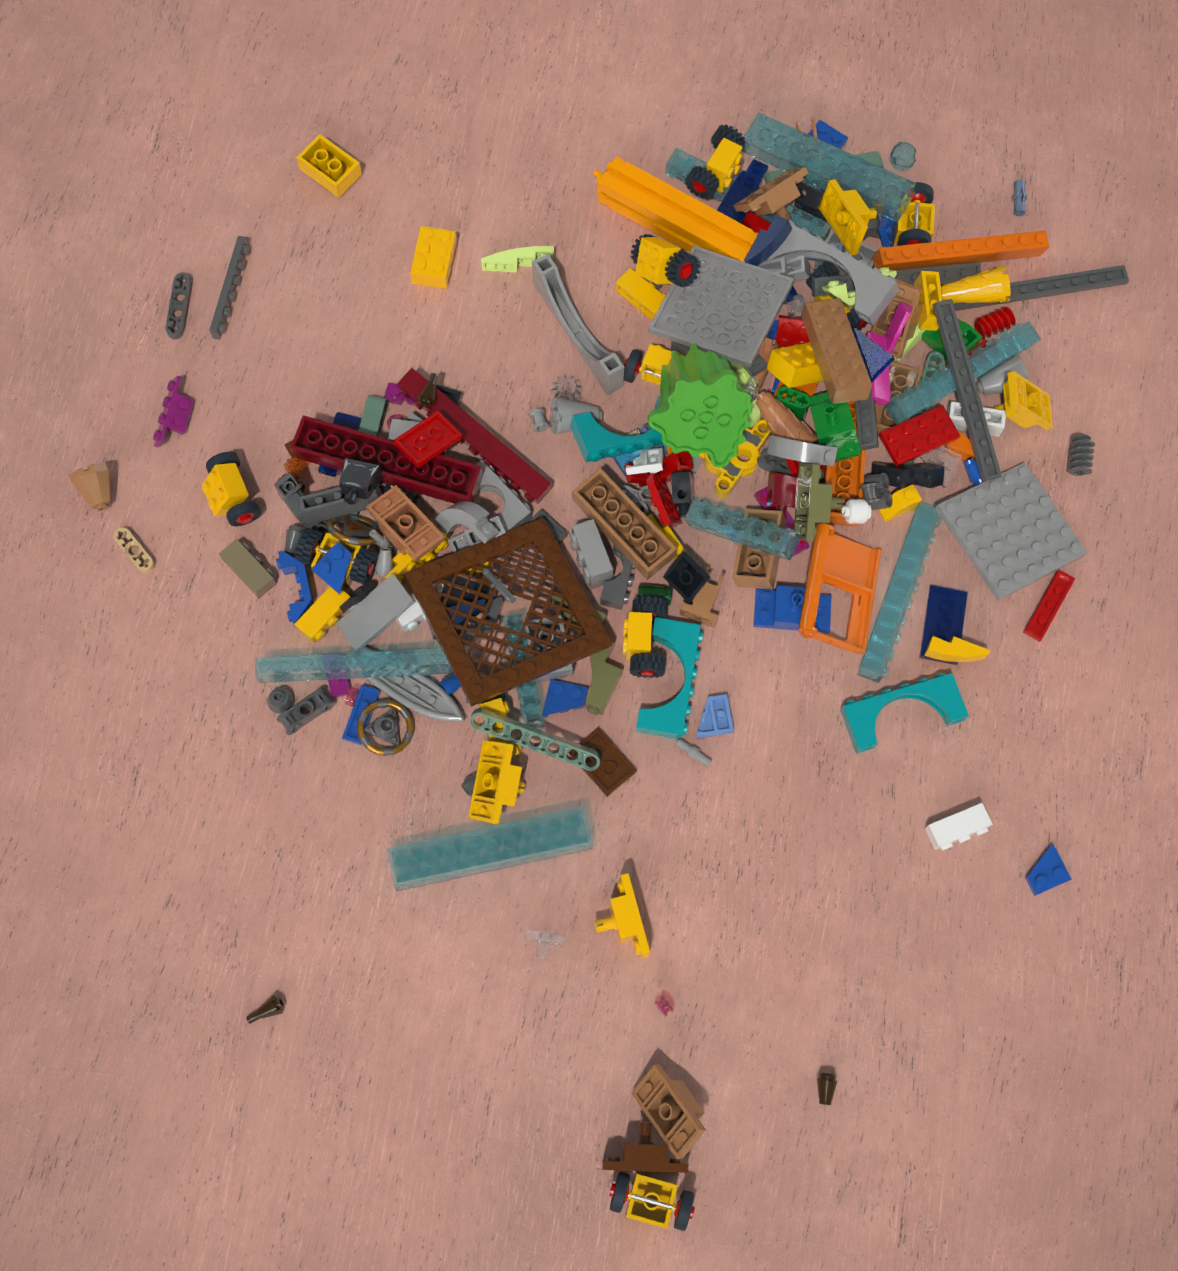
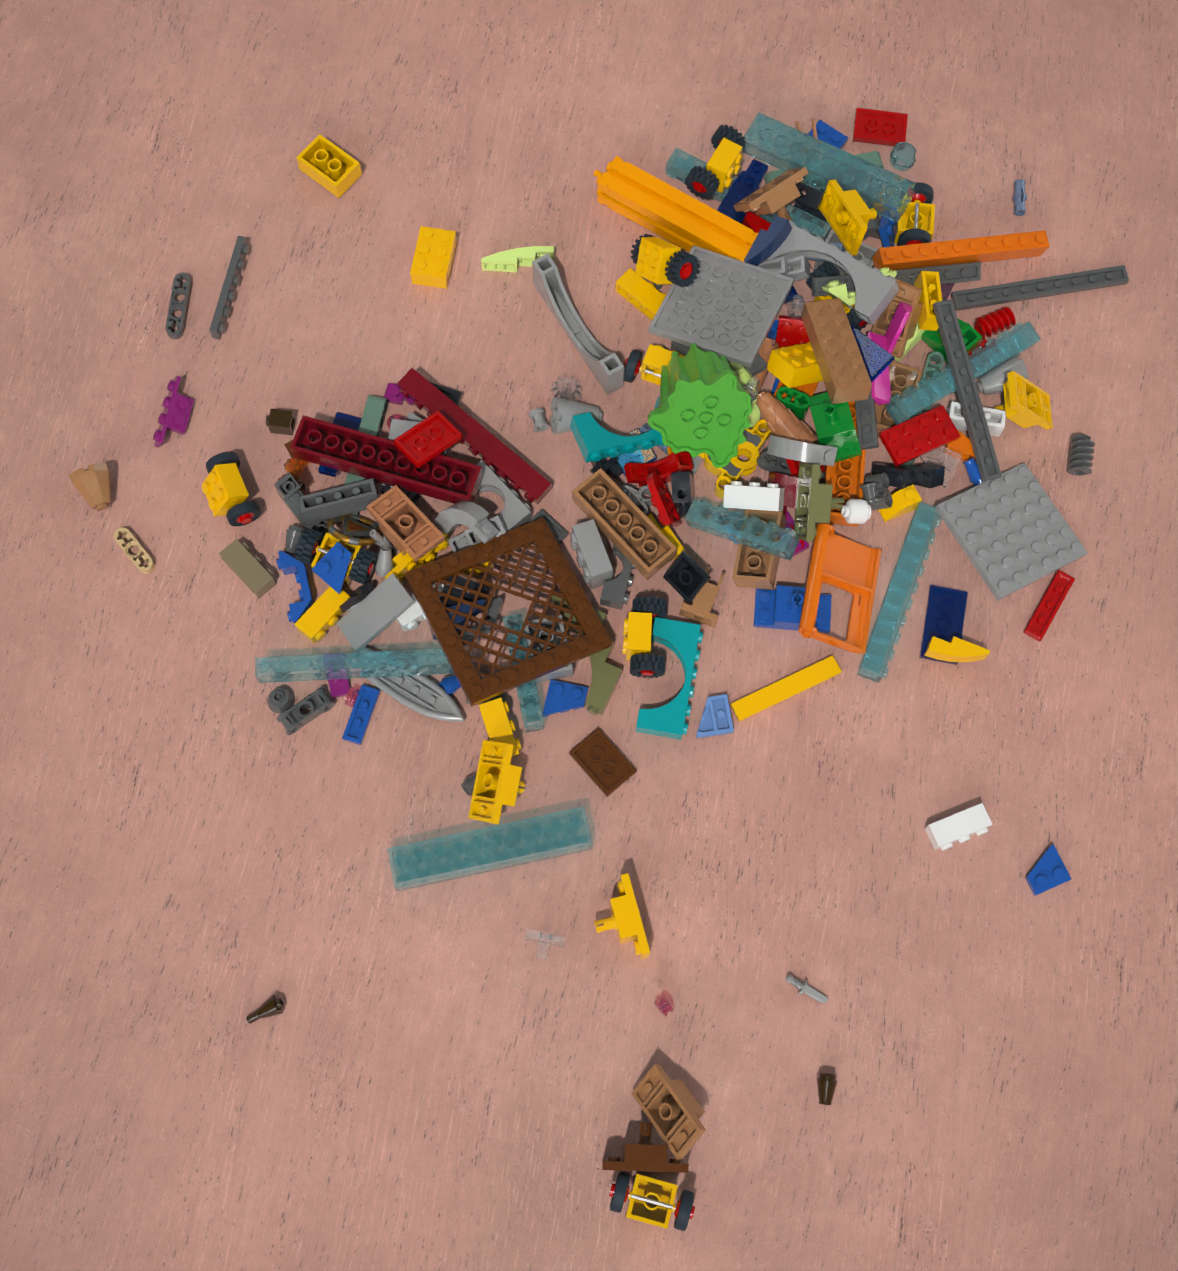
black torso [339,458,383,505] -> none
flat silver piece [357,700,414,756] -> none
dark brown cone [417,373,438,407] -> none
sand green beam [470,708,600,771] -> none
dark grey piece [482,568,516,603] -> none
white wing [626,447,664,475] -> none
dark green piece [638,585,672,606] -> none
light grey bar [675,739,712,767] -> none
teal arch [840,673,969,754] -> none
yellow cone [941,265,1011,304] -> none
none -> dark brown brick [266,409,295,435]
none -> black hips [590,457,623,478]
none -> white brick [723,481,785,511]
none -> yellow tile [730,655,842,722]
none -> light grey piece [786,975,829,1003]
none -> red plate [852,108,908,148]

